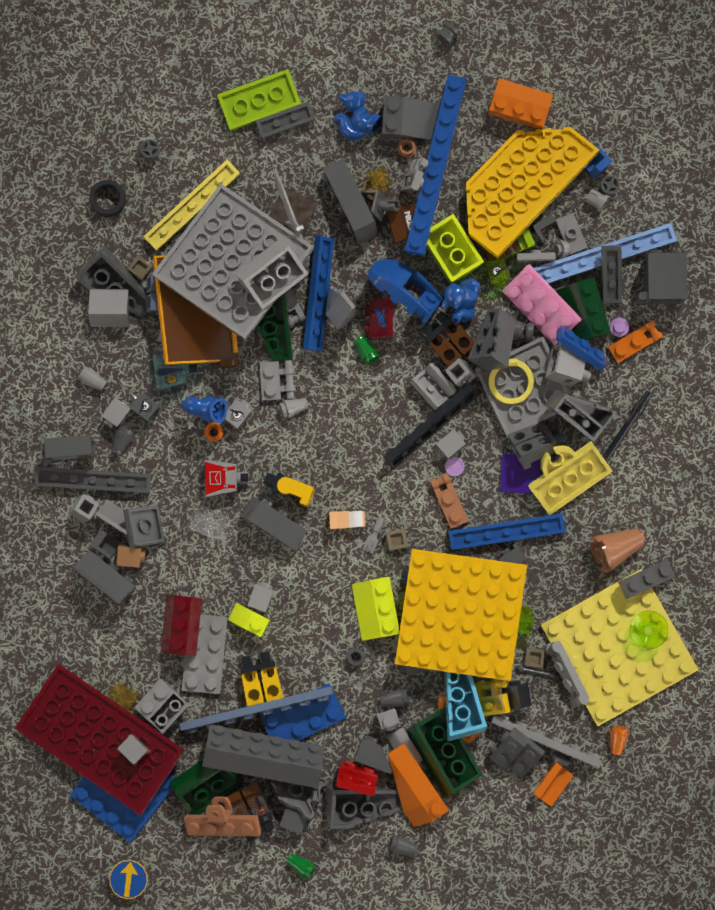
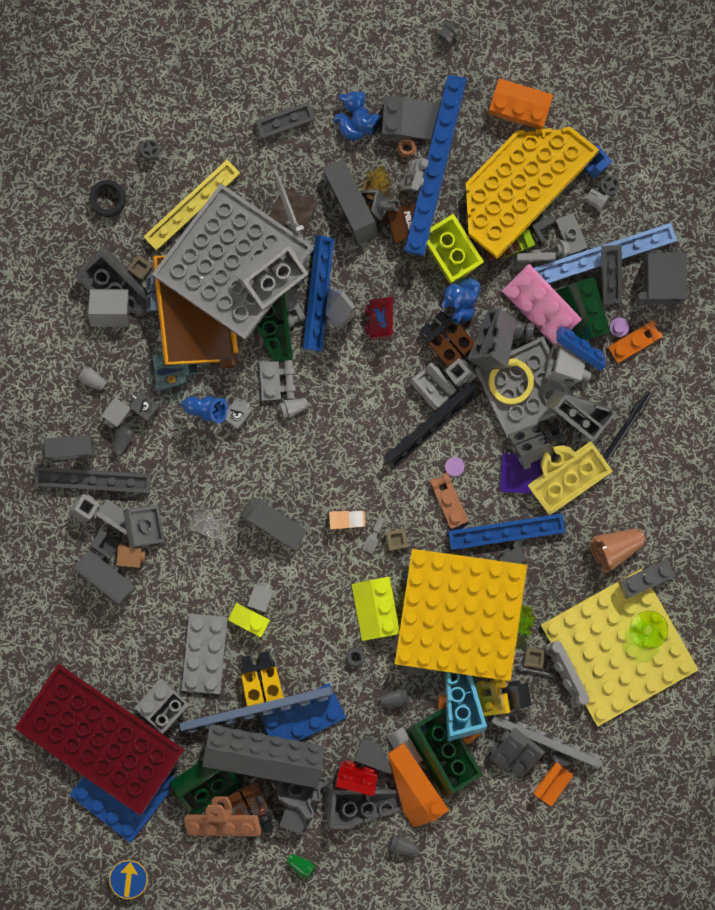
clear yellow brick [108,681,140,710] -> none
light grey panel [117,734,150,764] -> none
dark red slope [160,595,202,656] -> none
orange plate [204,423,223,442] -> none
torso [205,460,249,498] -> none
lime plate [217,69,301,131] -> none
yellow hips [263,472,315,508] -> none
green cone [354,335,380,365] -> none
blue slope [368,259,443,324] -> none
light grey brick [377,708,401,732] -> none
light grey brick [435,429,466,460] -> none
clear neon green brick [485,258,510,289] -> none
orange cone [610,725,629,755] -> none

